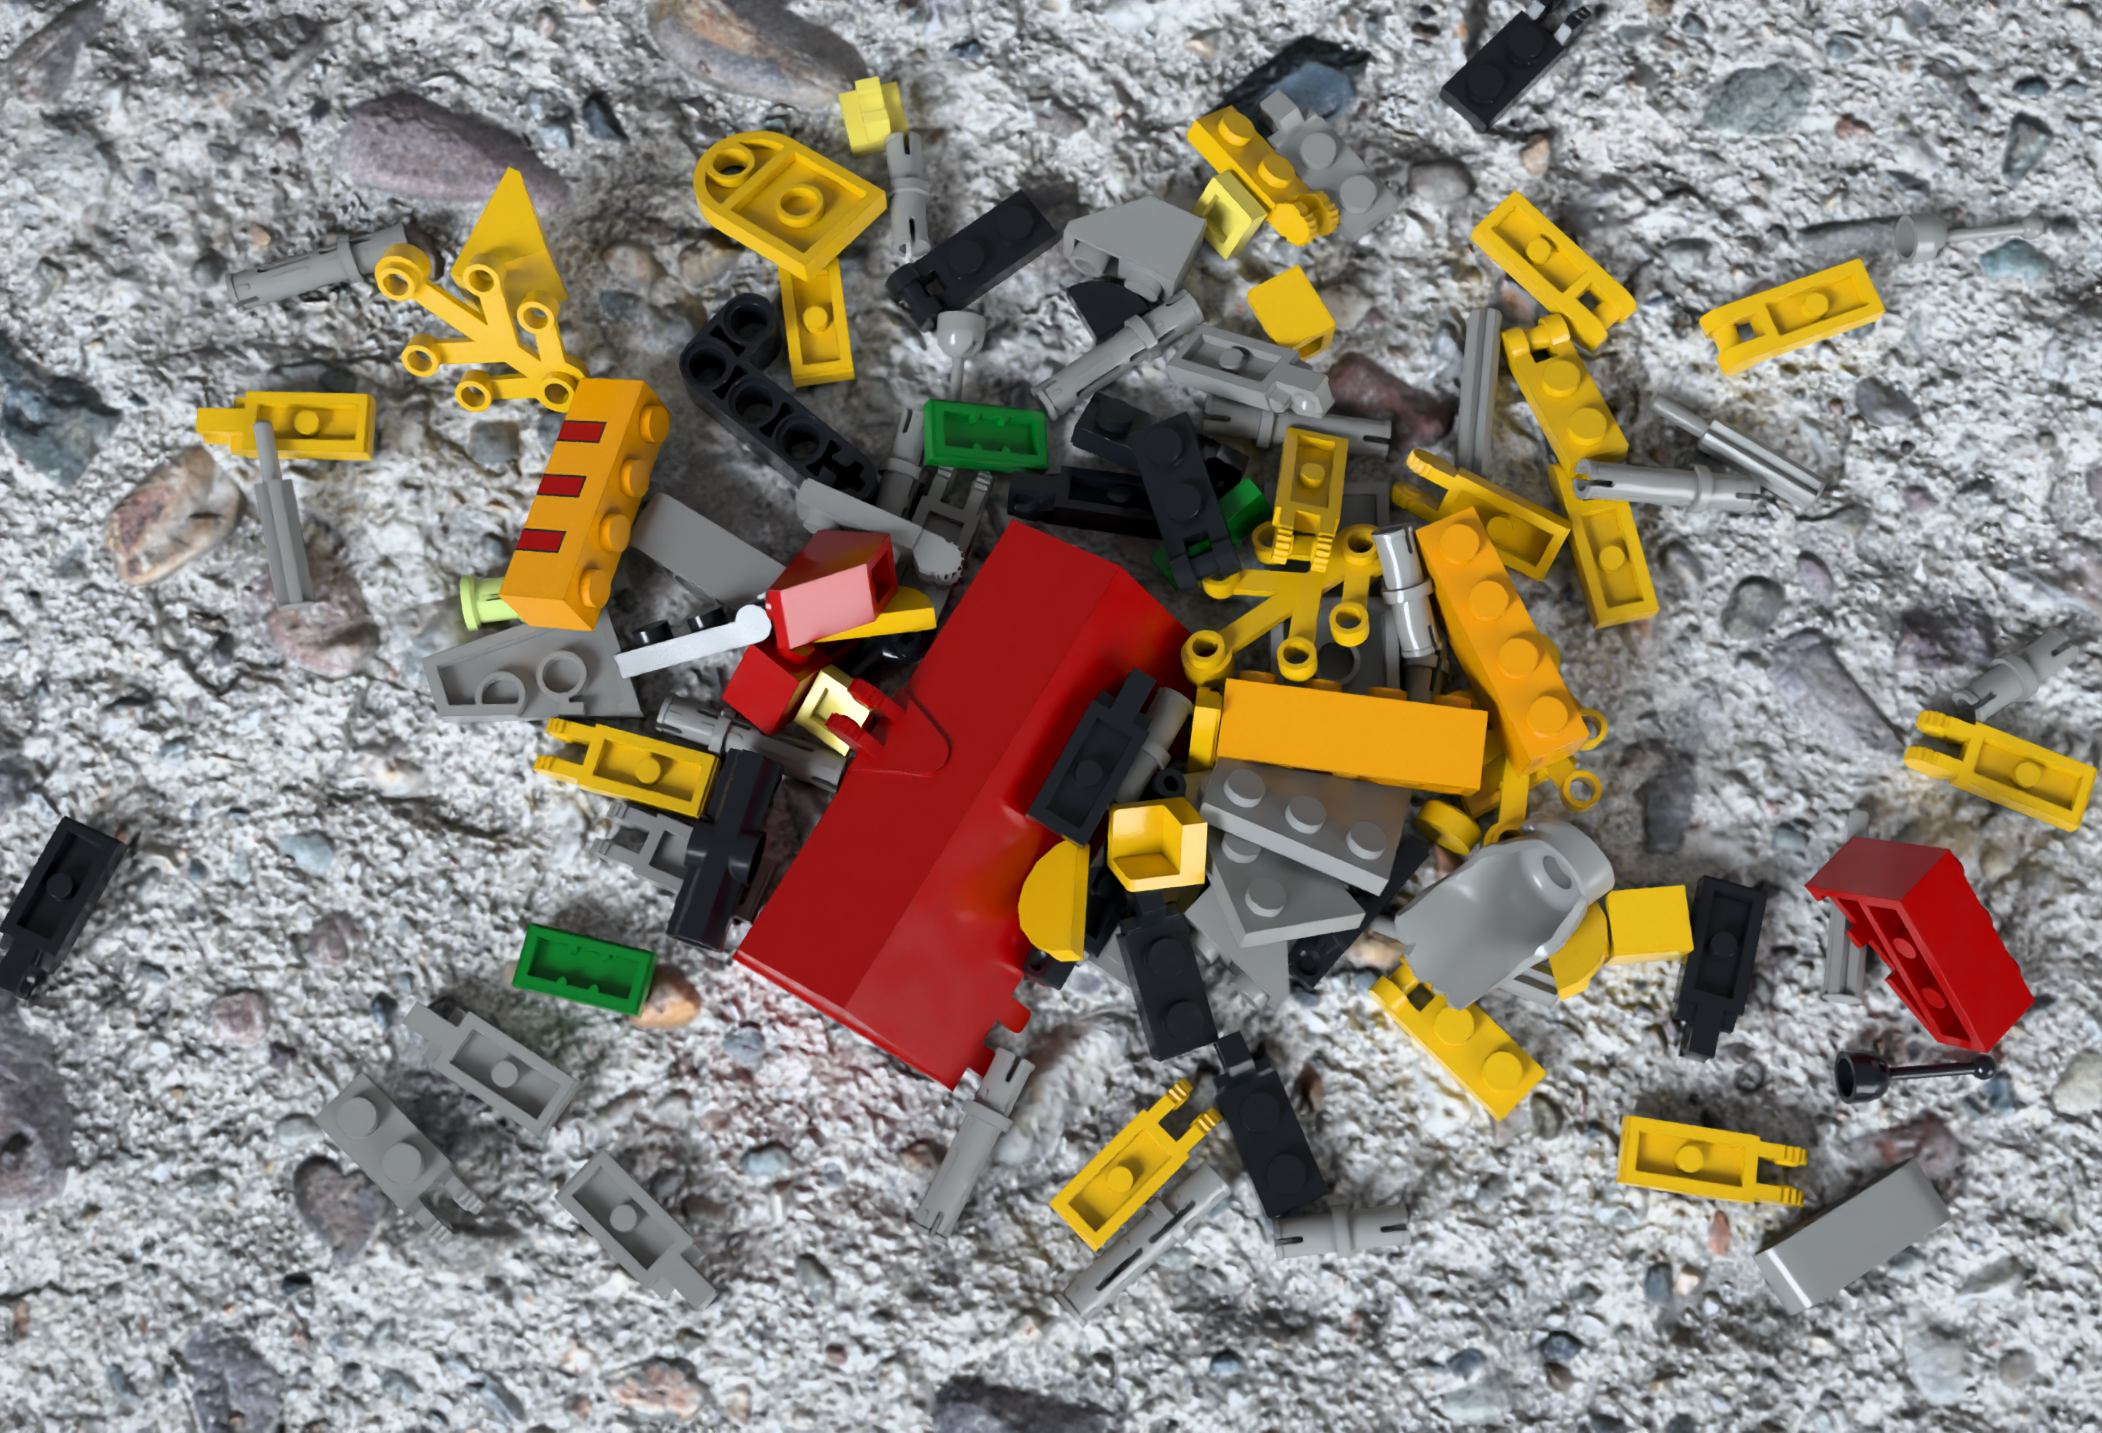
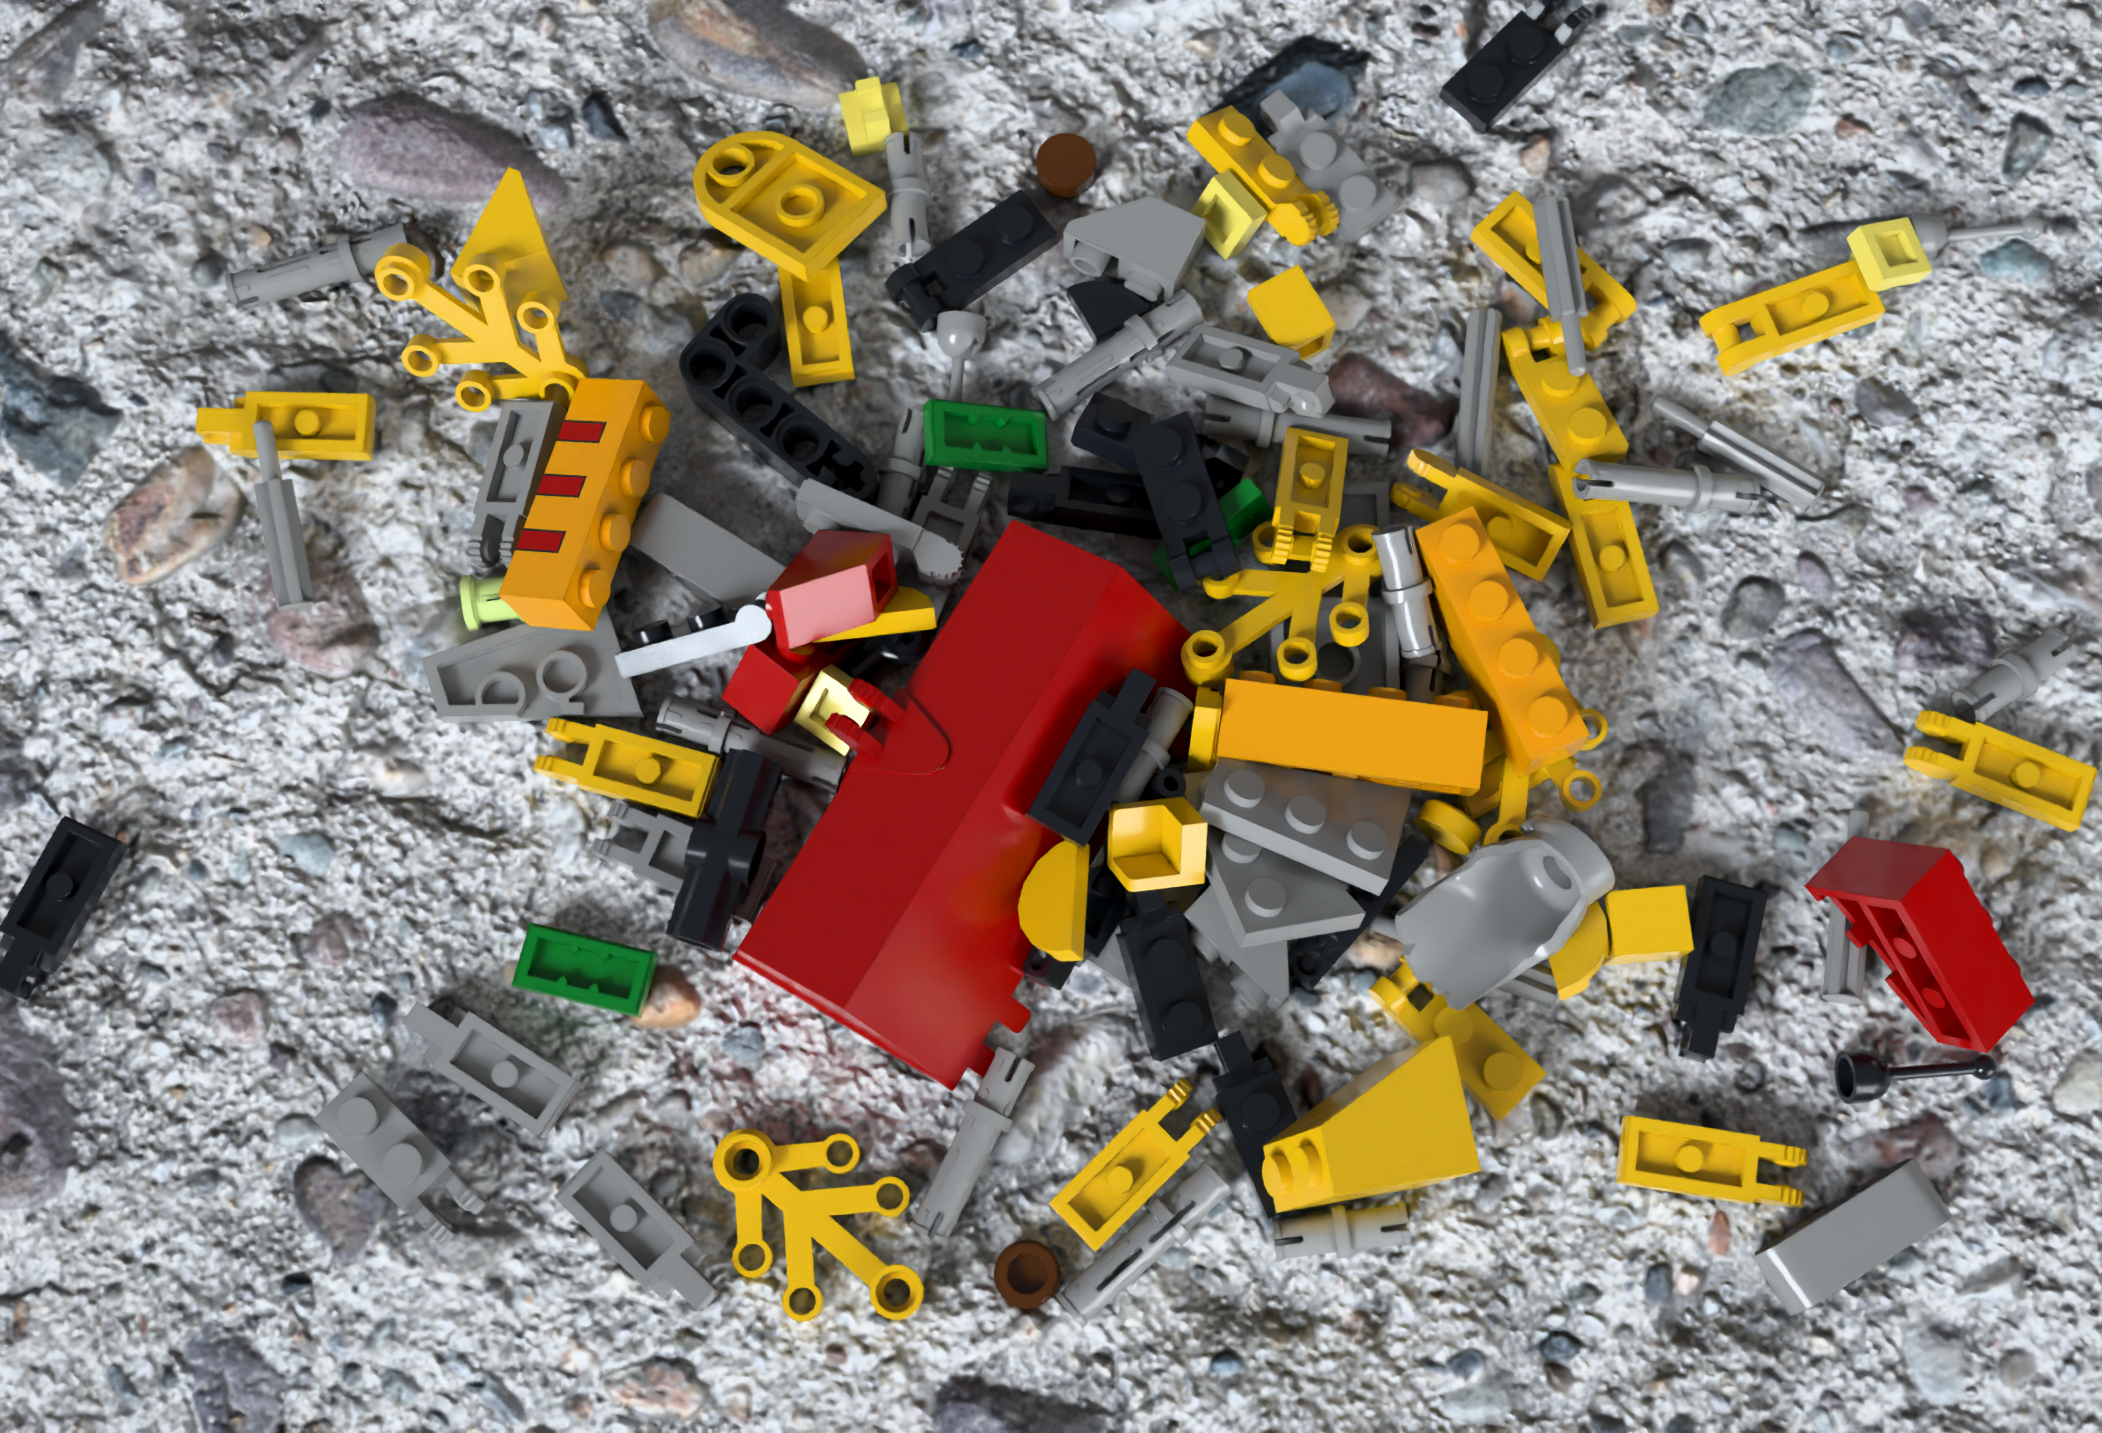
none -> light grey hinge [467,400,568,568]
none -> yellow plant [713,1128,924,1322]
none -> reddish brown tile [994,1240,1061,1309]
none -> reddish brown tile [1036,133,1096,197]
none -> yellow slope [1262,1035,1481,1213]
none -> light grey axle [1532,195,1588,377]
none -> light yellow tile [1846,217,1932,292]

